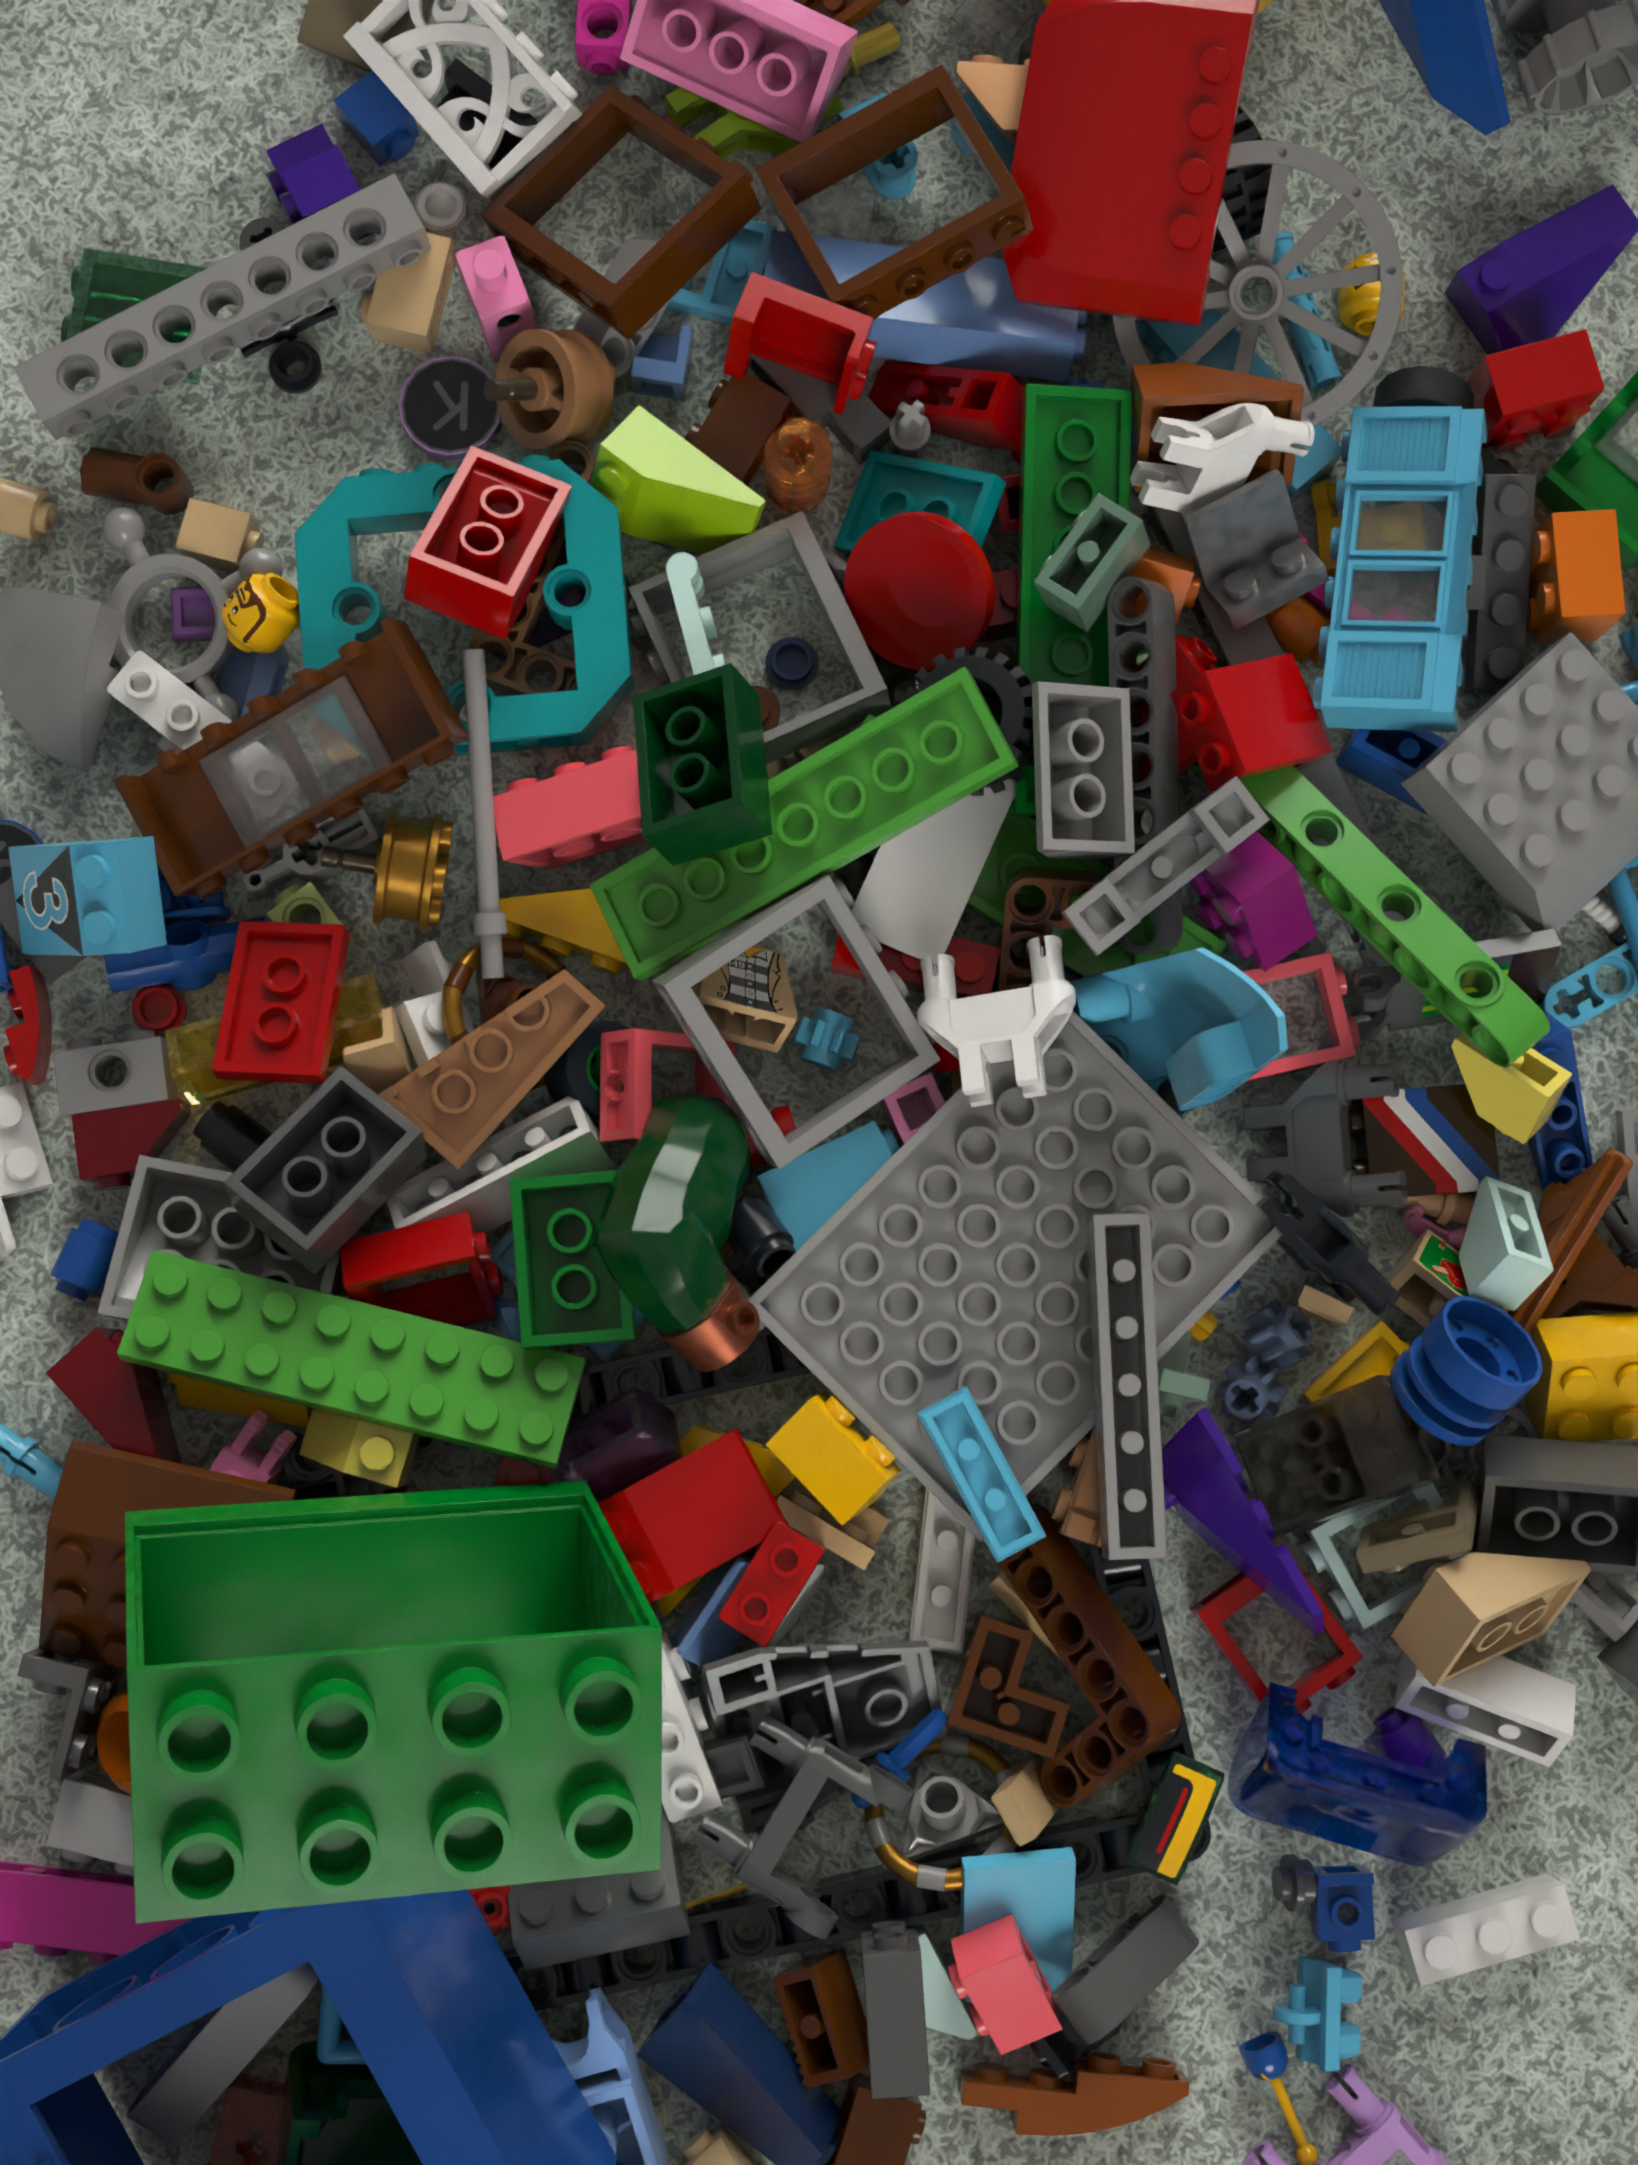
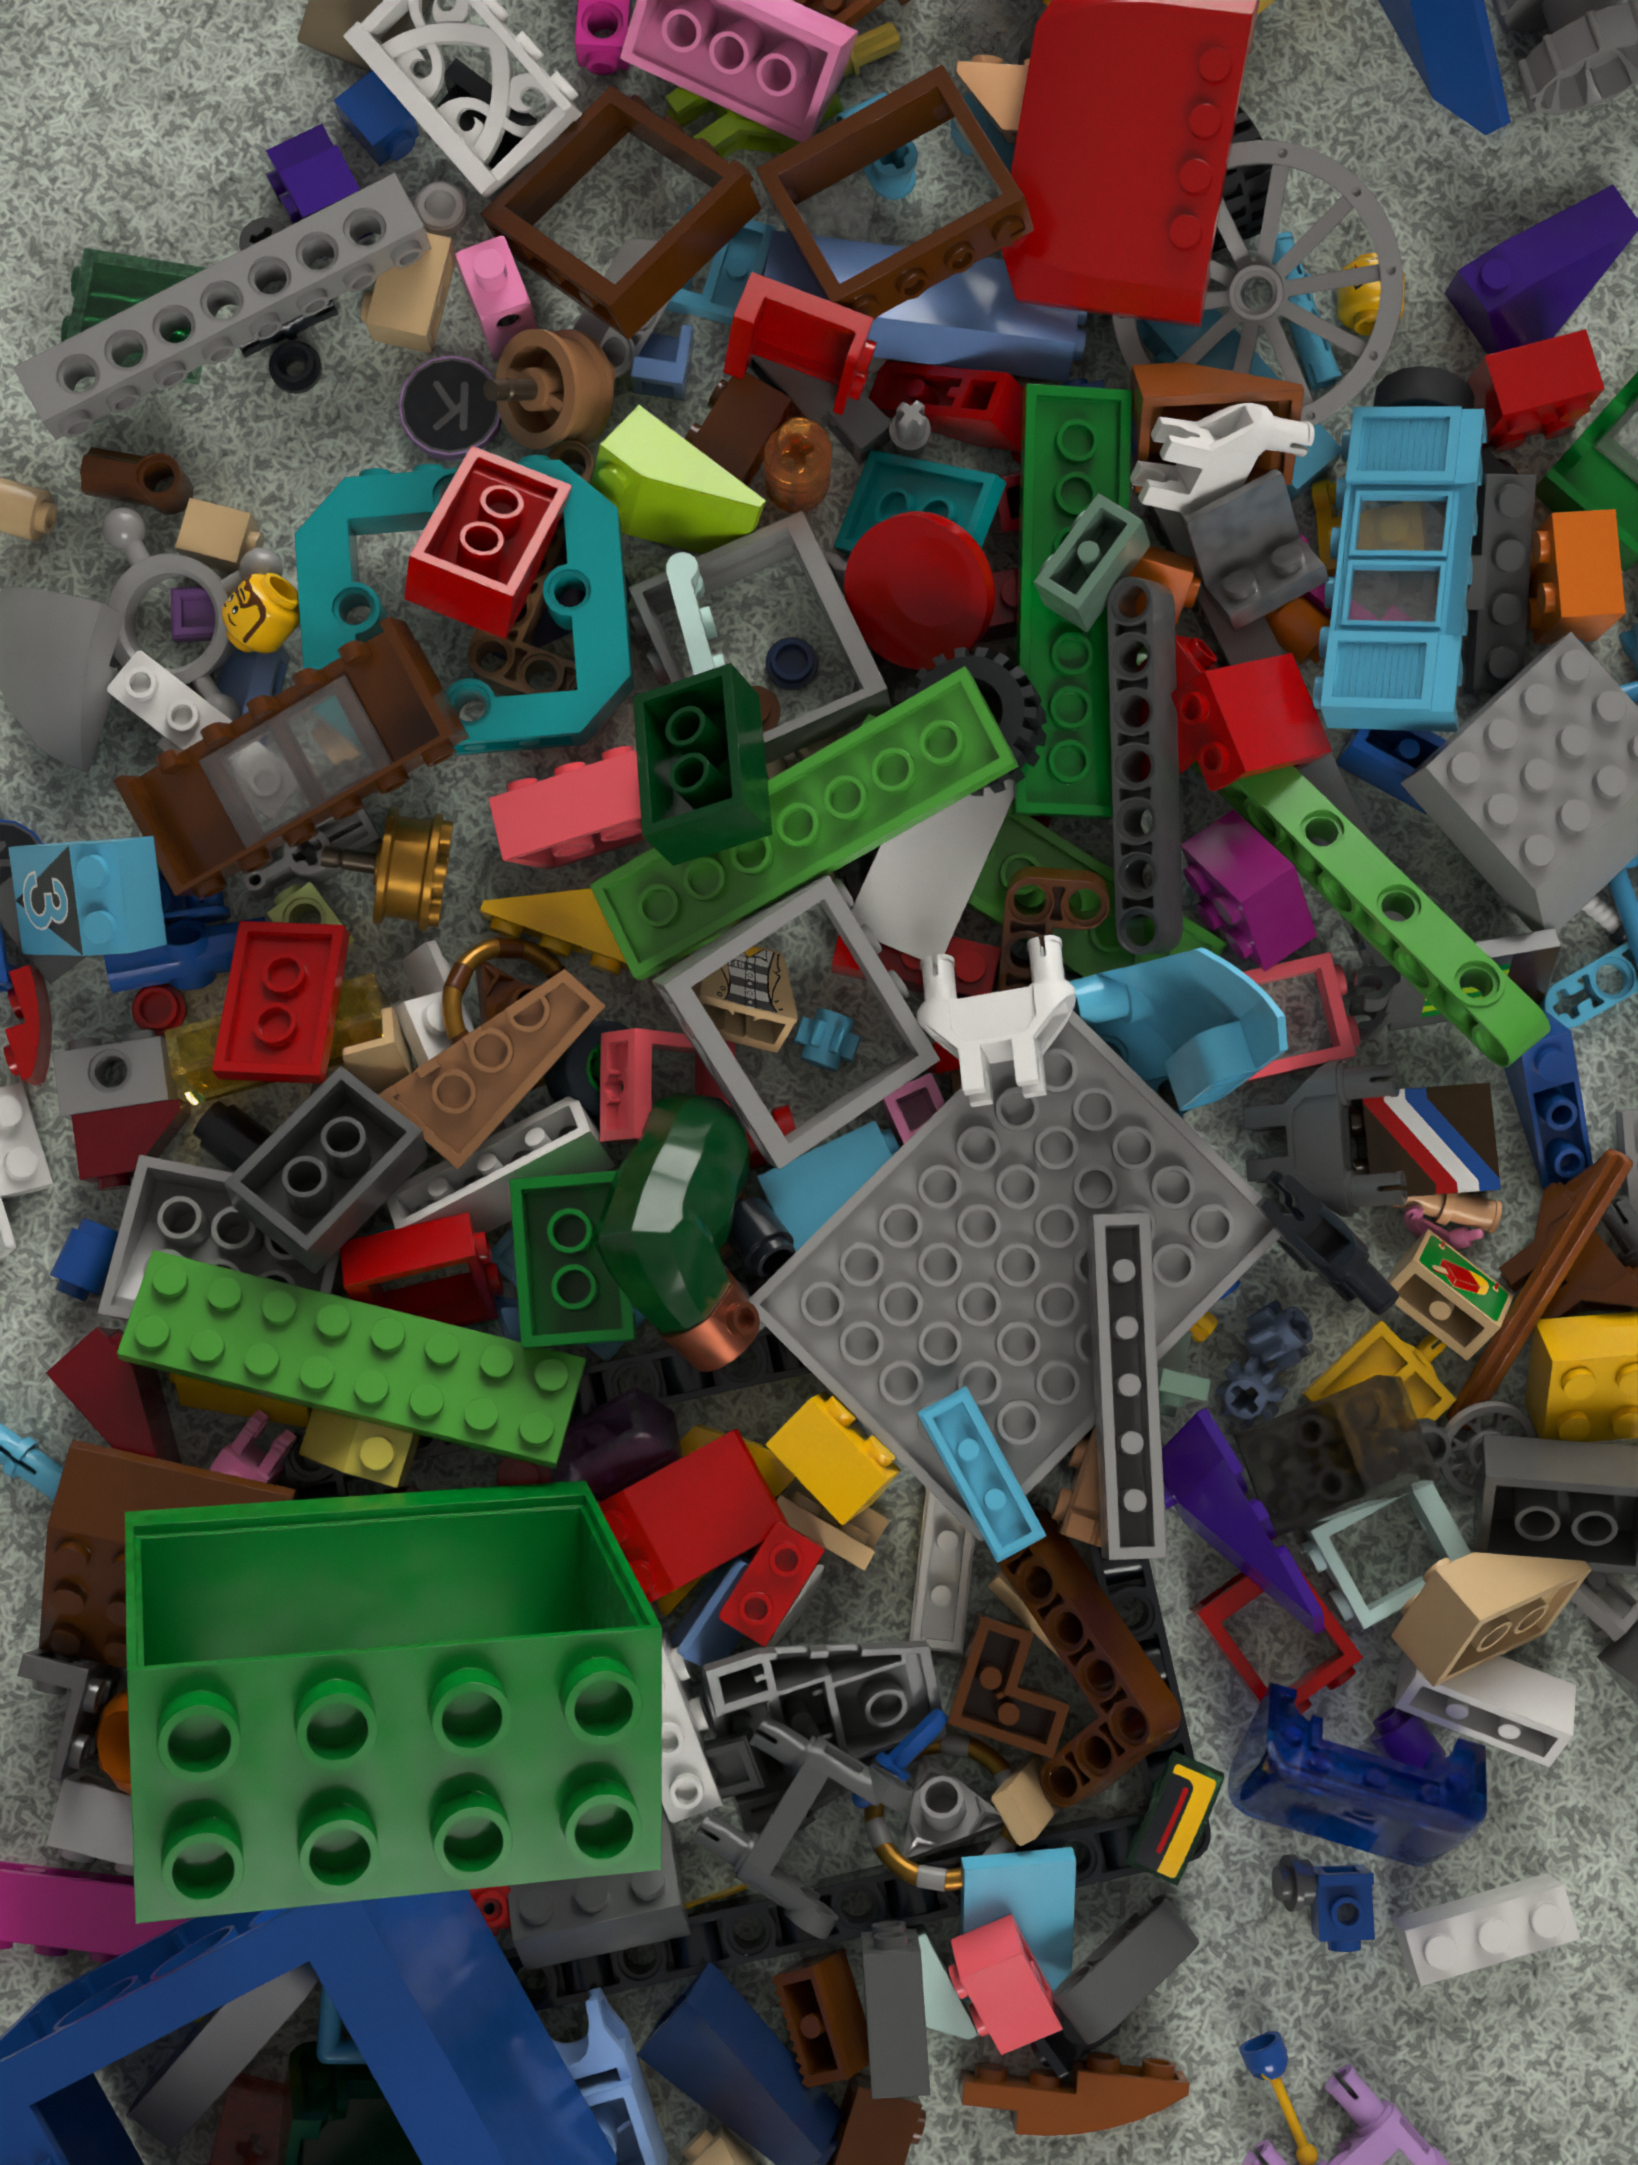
light grey bar [462,649,507,979] -> none
light grey slope [1032,681,1135,861] -> none
light grey slope [1062,776,1270,956] -> none
medium azure hips [1272,1956,1362,2072] -> none
tan tile [1289,1285,1355,1328] -> none
dark tan wing [1356,1479,1479,1574] -> none
blue wheel [1390,1296,1543,1446] -> none
light yellow slope [1451,1032,1572,1145] -> none
light aqua slope [1458,1176,1554,1312] -> none

